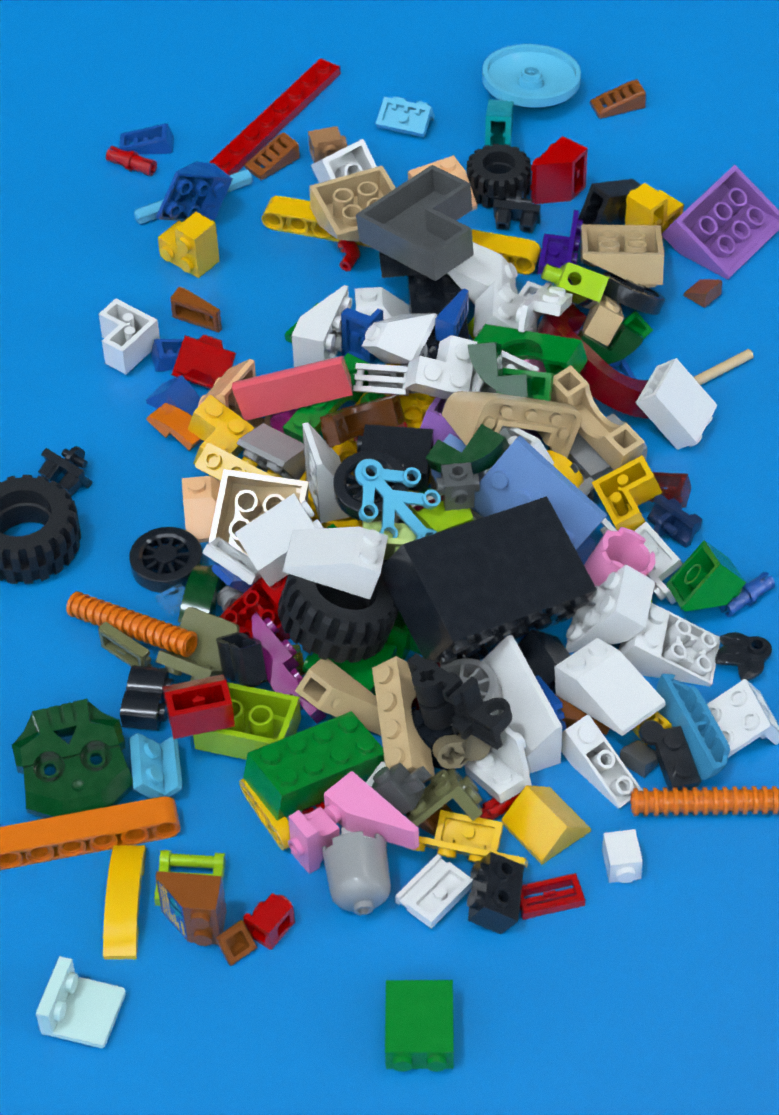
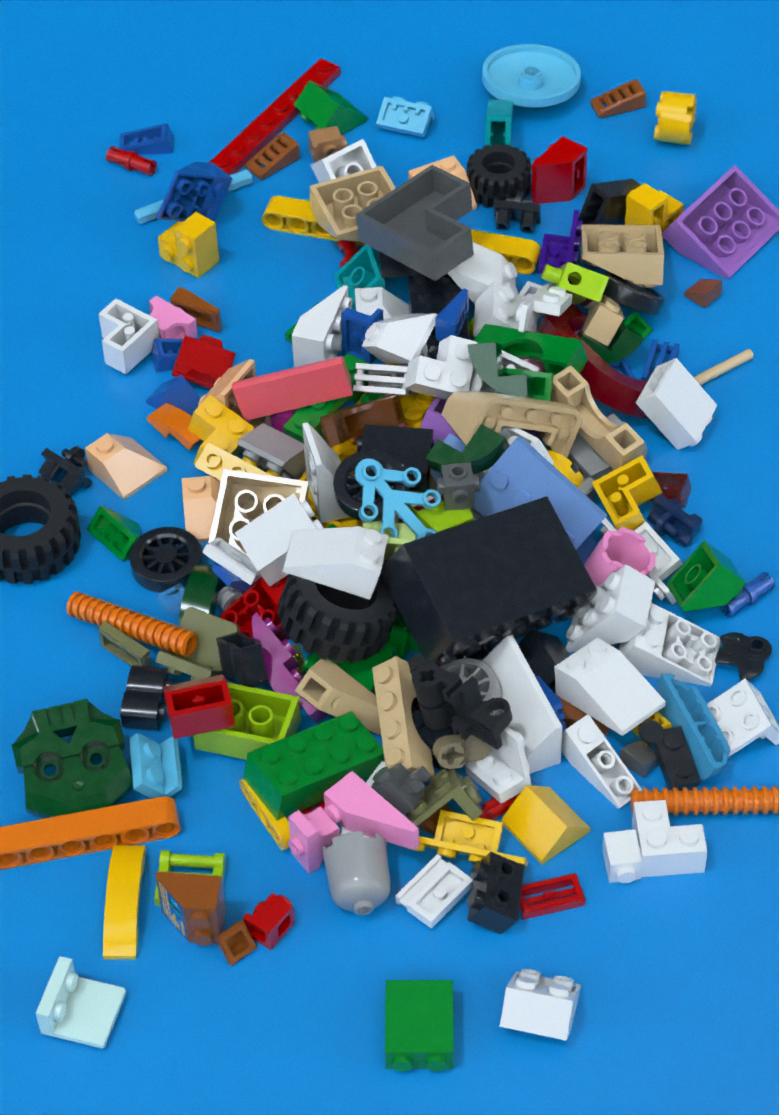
none -> light nougat slope [85,433,168,500]
none -> green slope [86,506,140,561]
none -> bright pink brick [149,296,198,339]
none -> green slope [294,80,368,135]
none -> teal slope [334,244,385,311]
none -> white slope [500,969,581,1040]
none -> white brick [632,800,707,877]
none -> blue tile [641,339,680,380]
none -> yellow brick [654,91,697,145]

